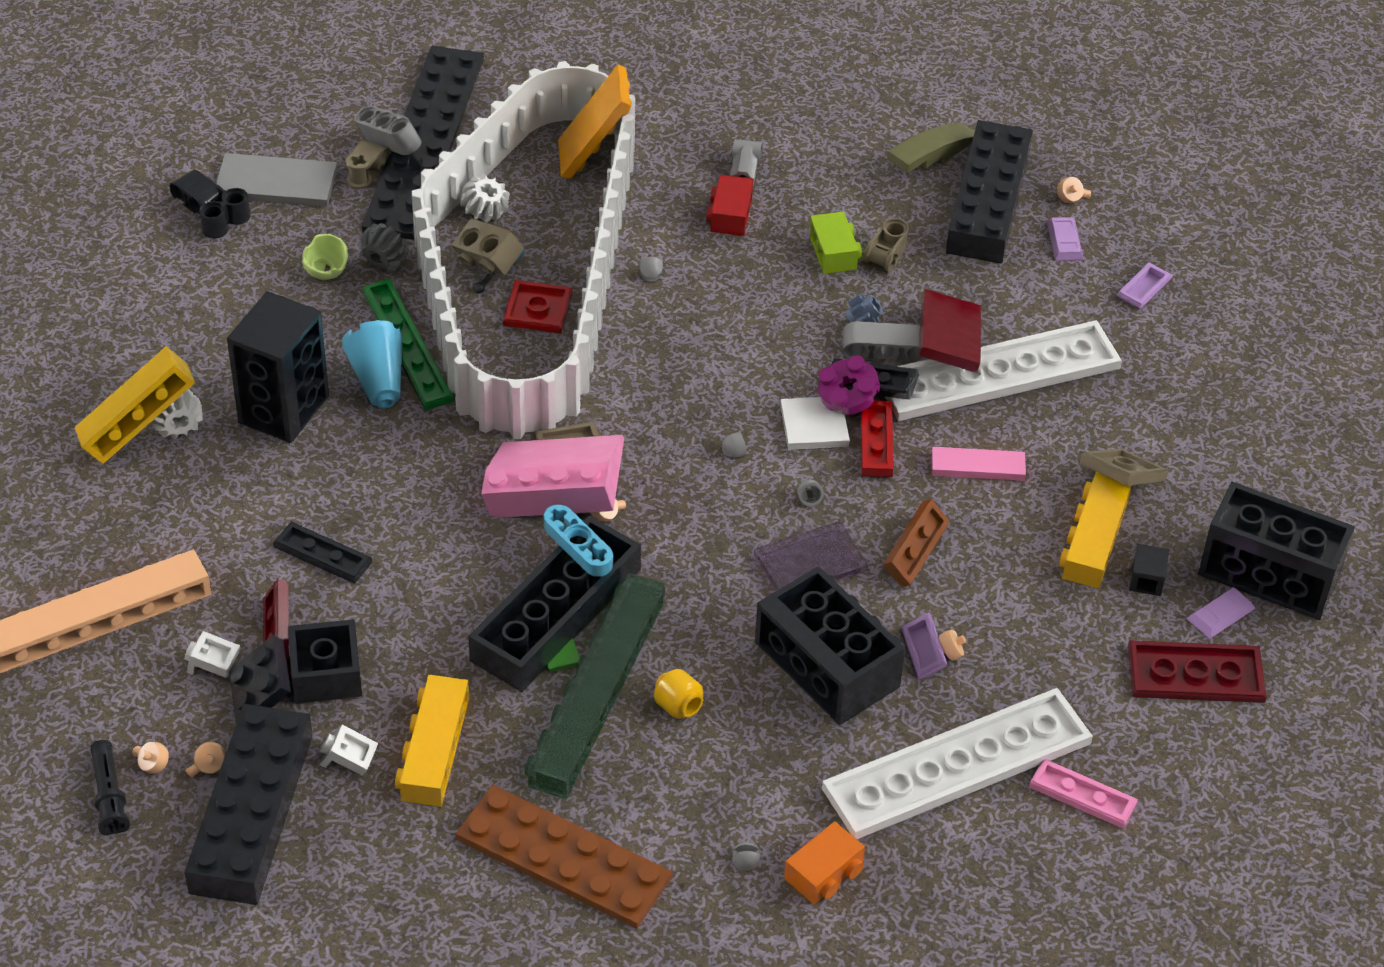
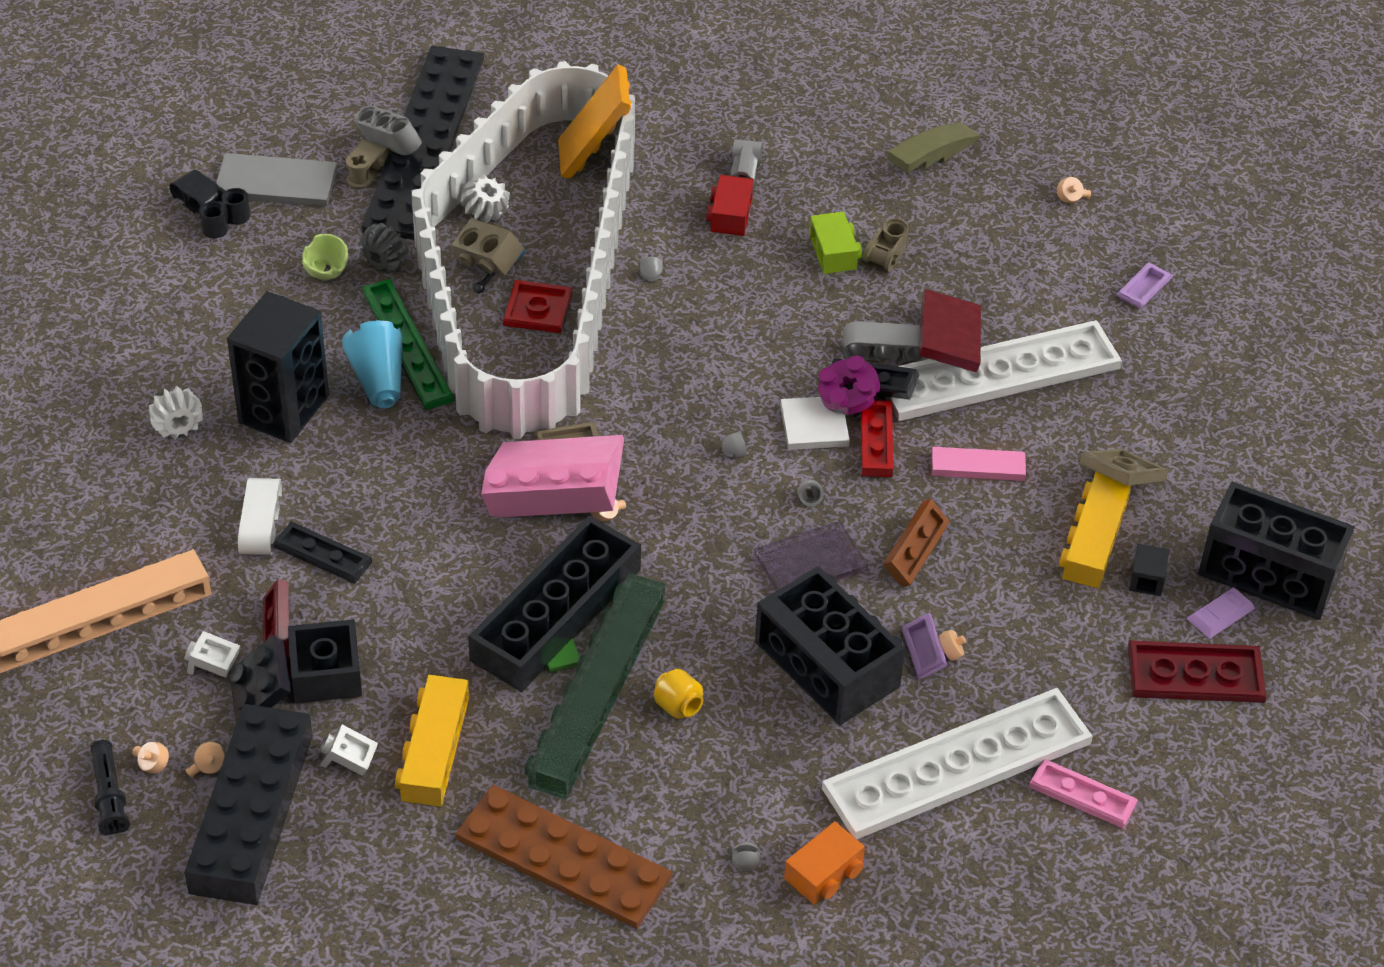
yellow brick [75,346,195,464] -> none
medium azure beam [544,504,613,576] -> none
sand blue gear [846,293,883,323] -> none
black brick [946,120,1033,264] -> none
lavender tile [1047,217,1084,261] -> none
none -> white beam [238,478,282,555]

